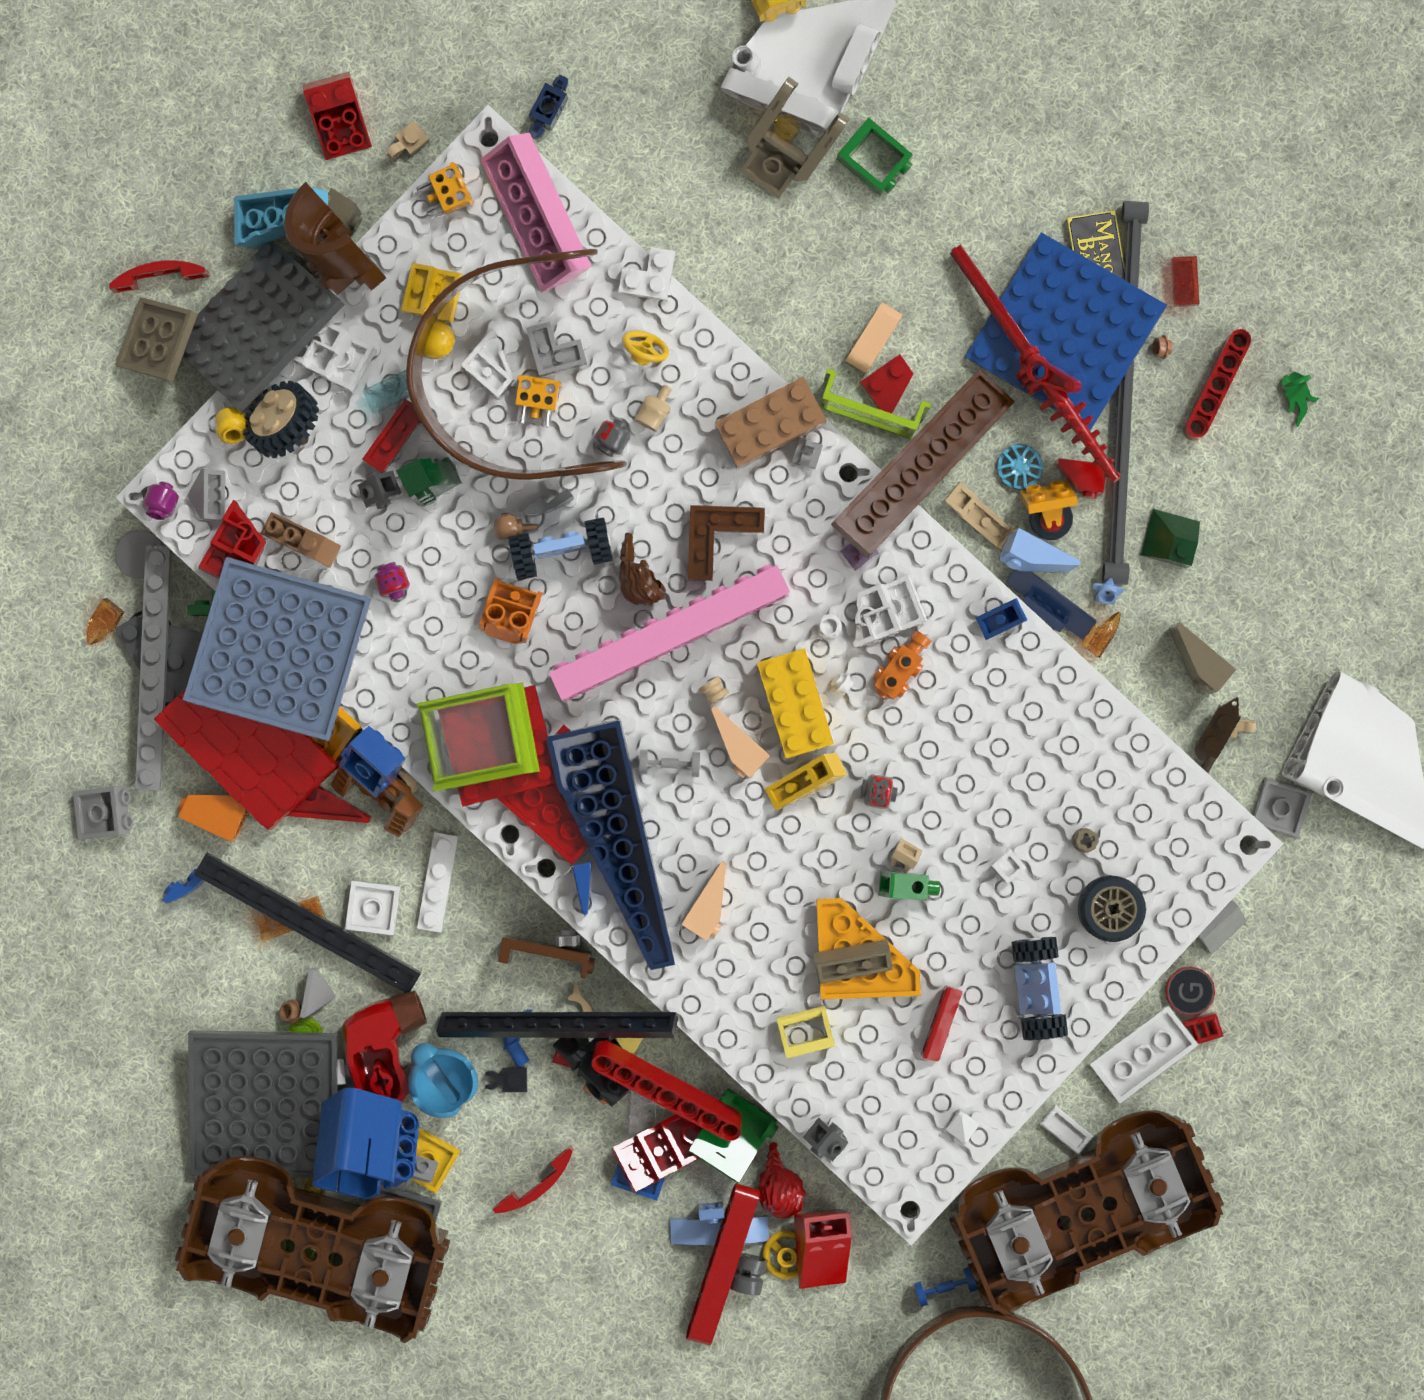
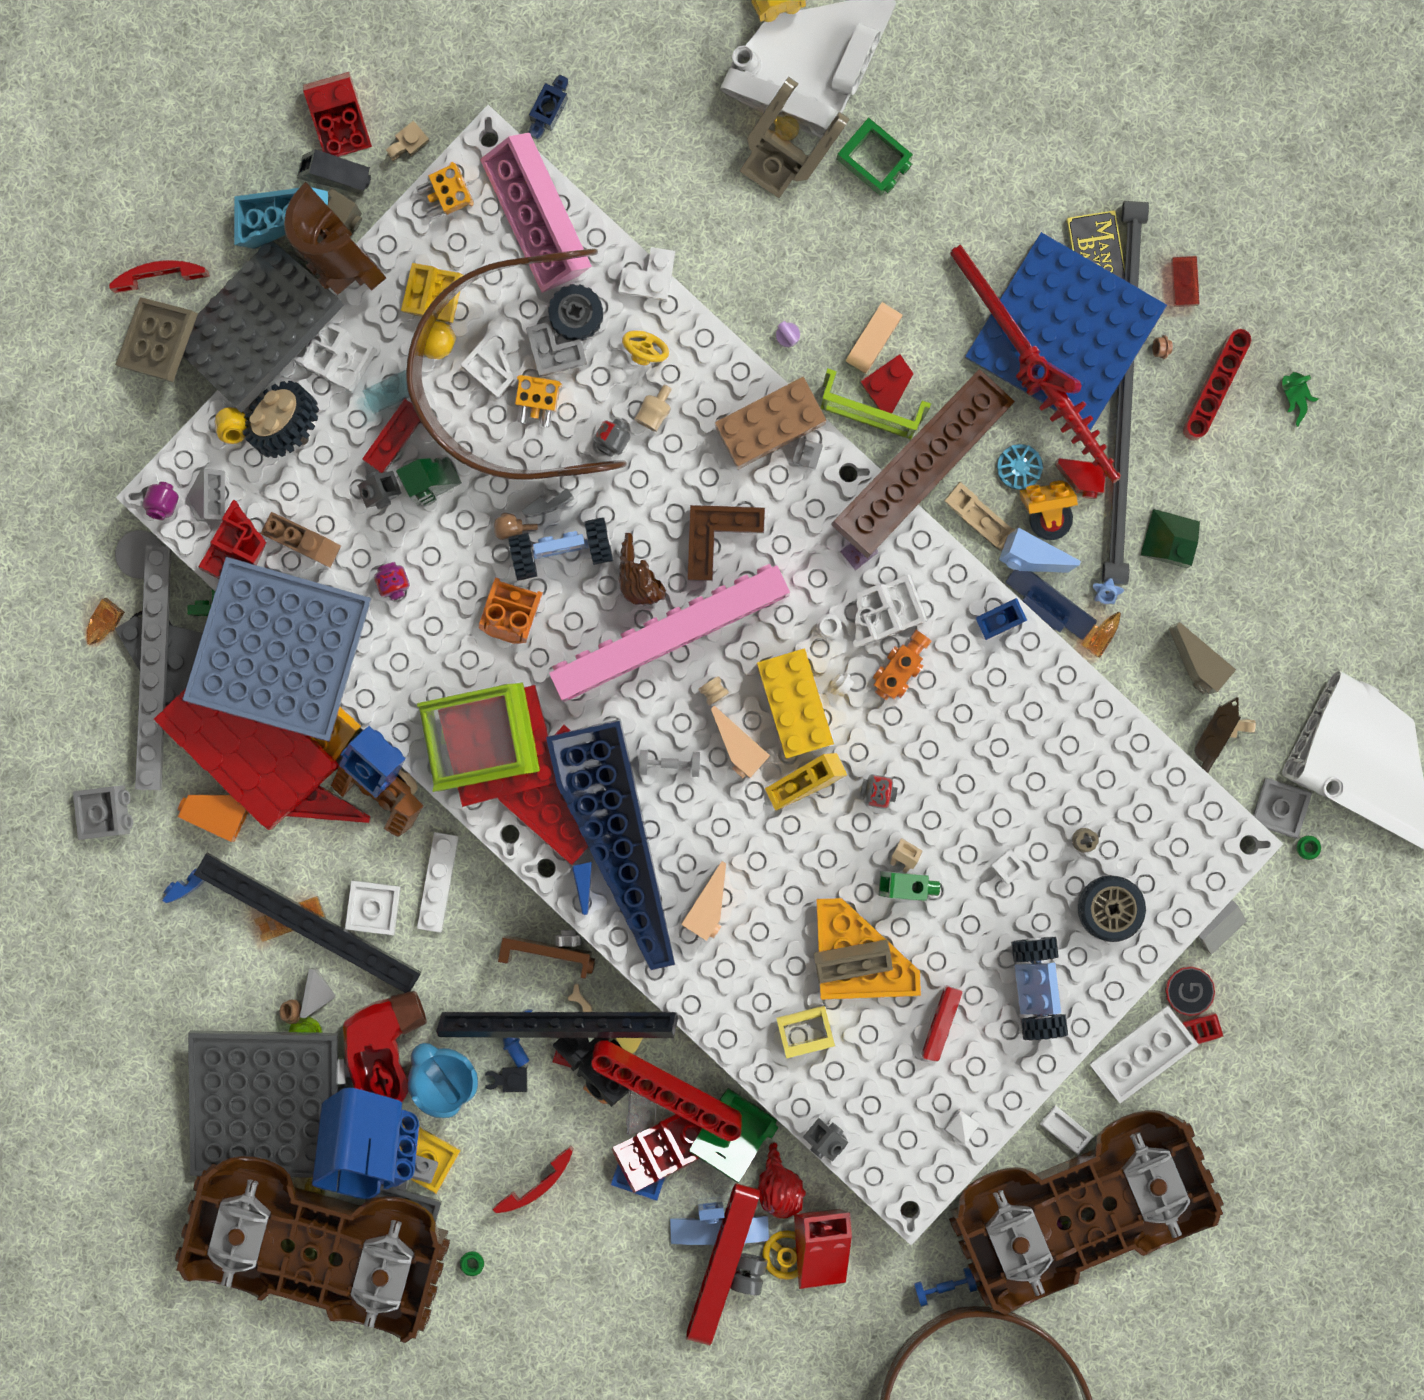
none -> black slope [297,149,371,193]
none -> green plate [460,1251,484,1276]
none -> black wheel [548,284,603,341]
none -> lavender plate [776,321,800,347]
none -> green plate [1296,835,1321,860]

